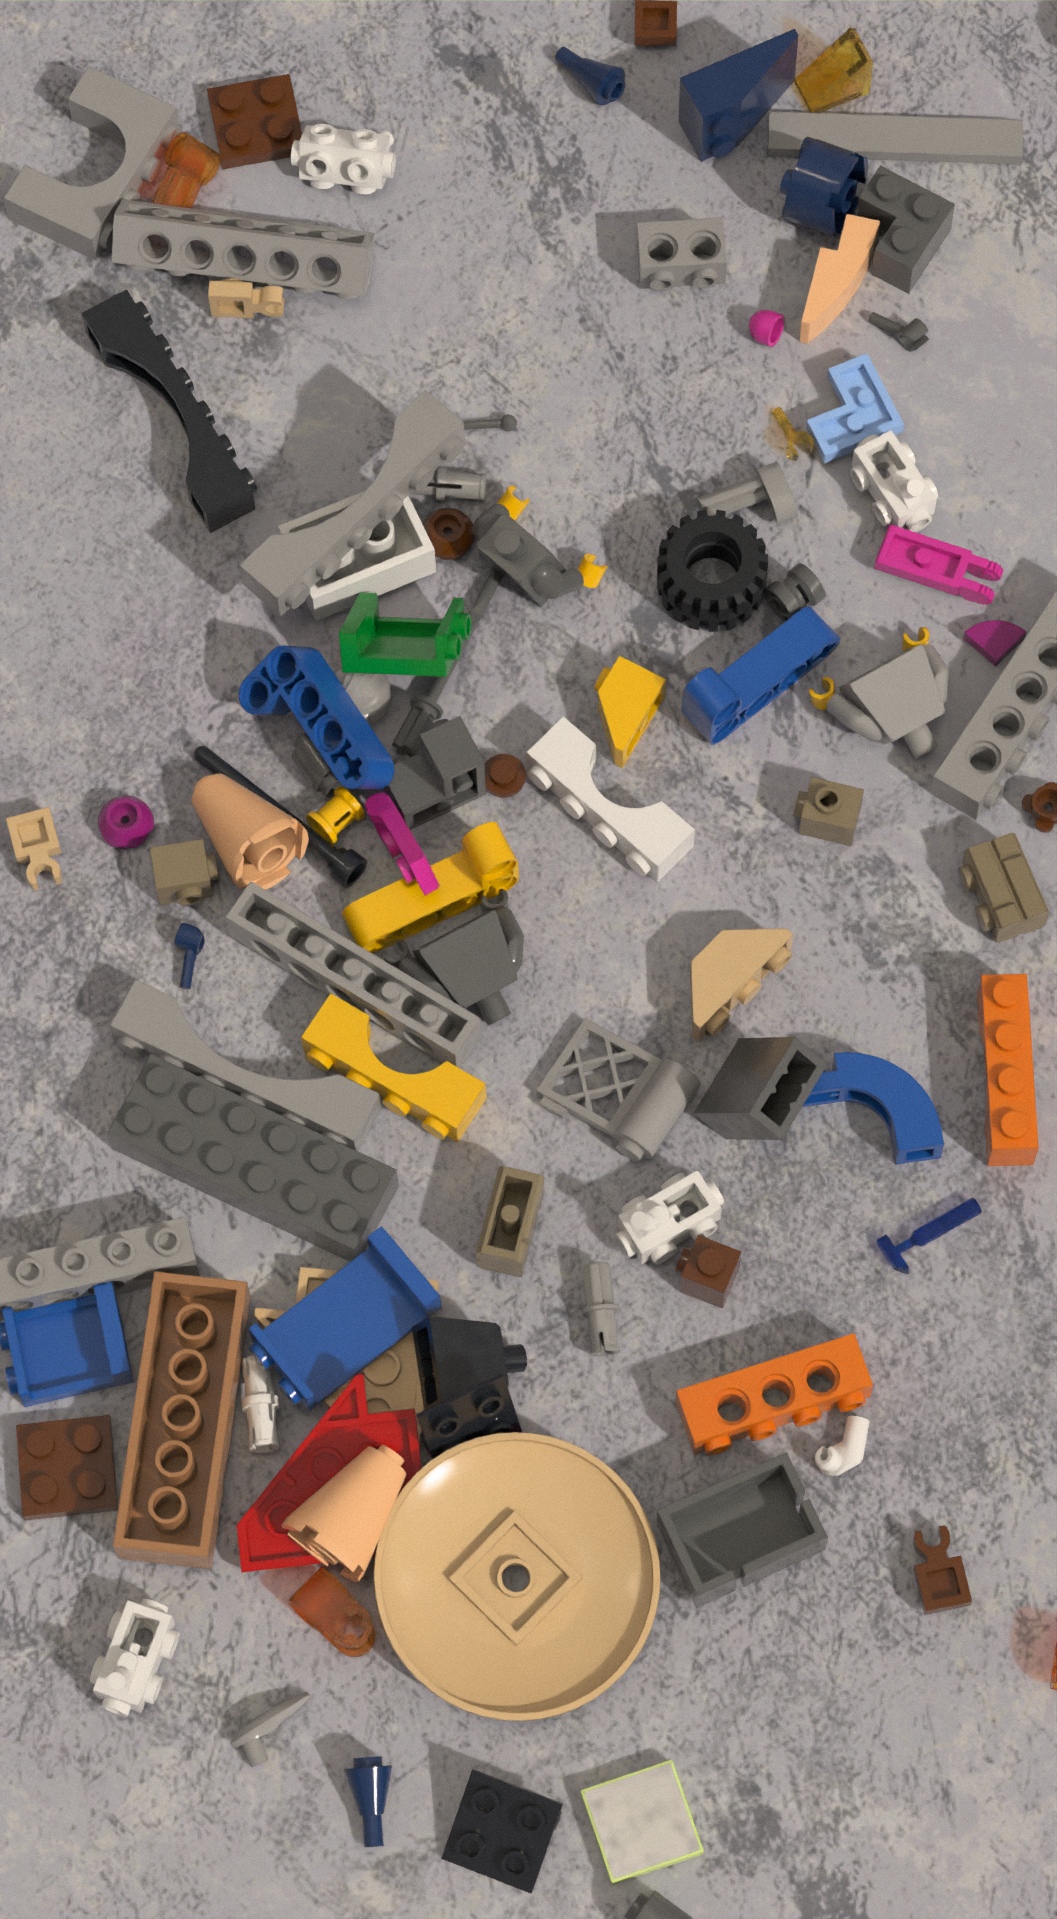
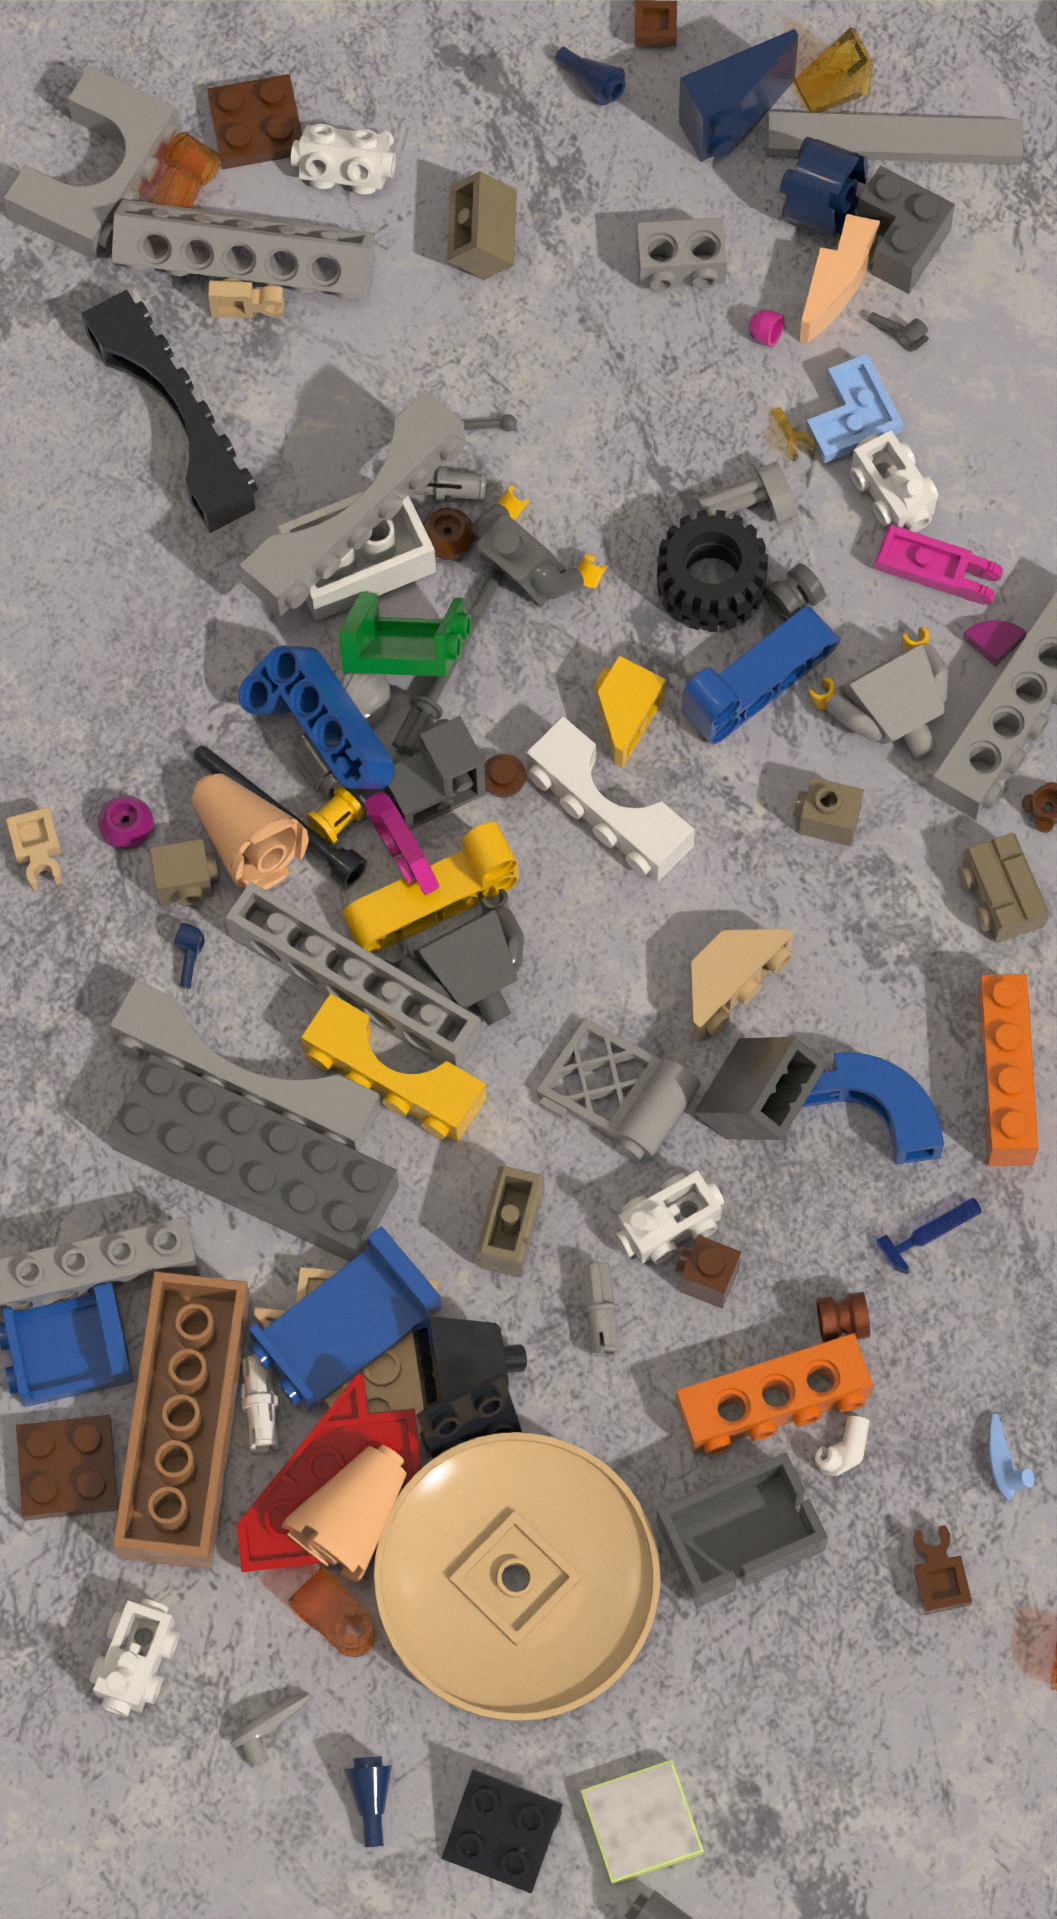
none -> dark tan brick [447,171,517,280]
none -> copper wheel [816,1291,871,1343]
none -> light blue bar [988,1414,1035,1501]

